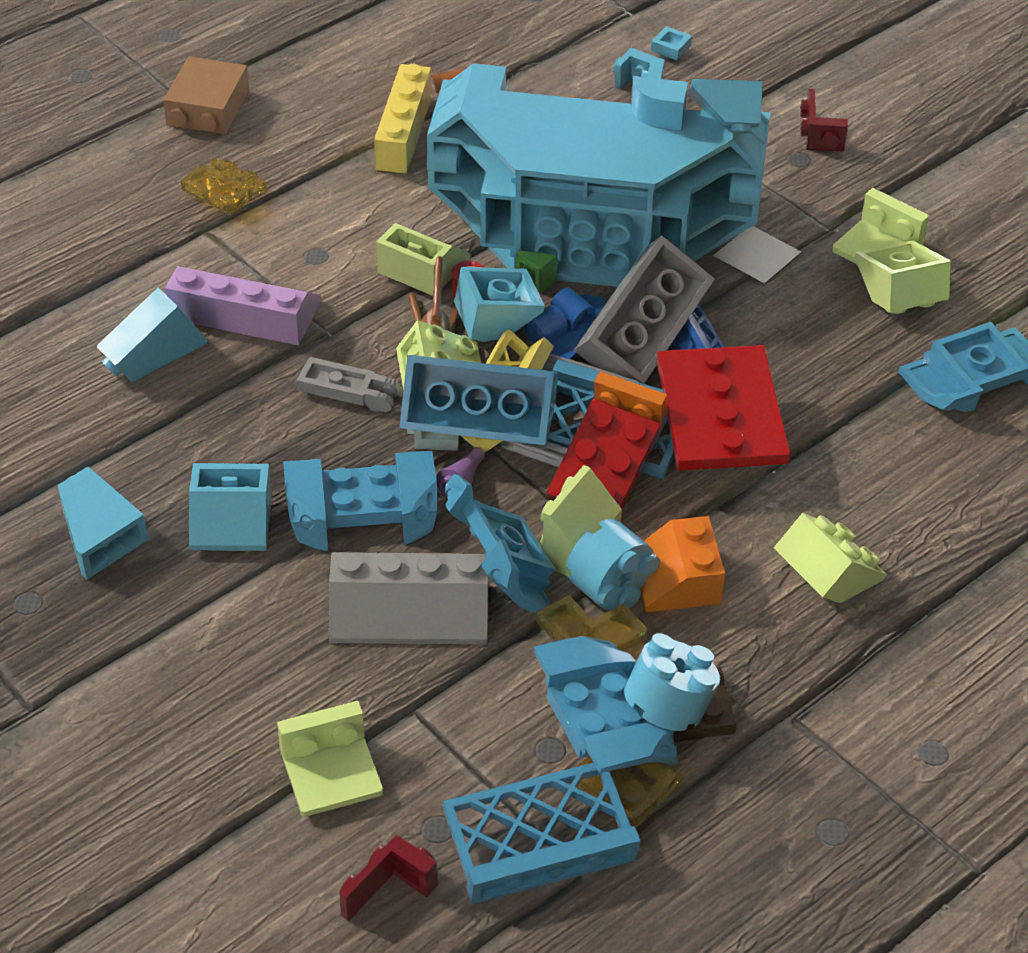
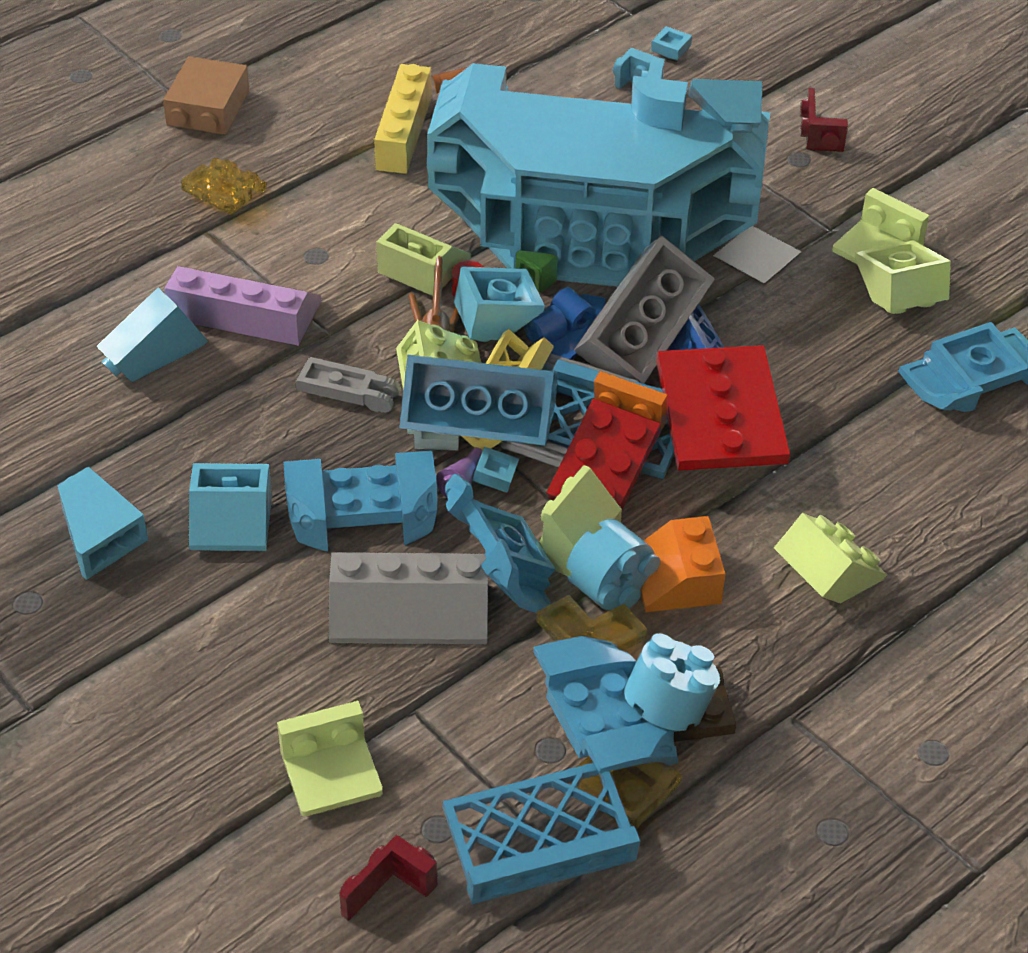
none -> medium azure plate [472,447,519,493]

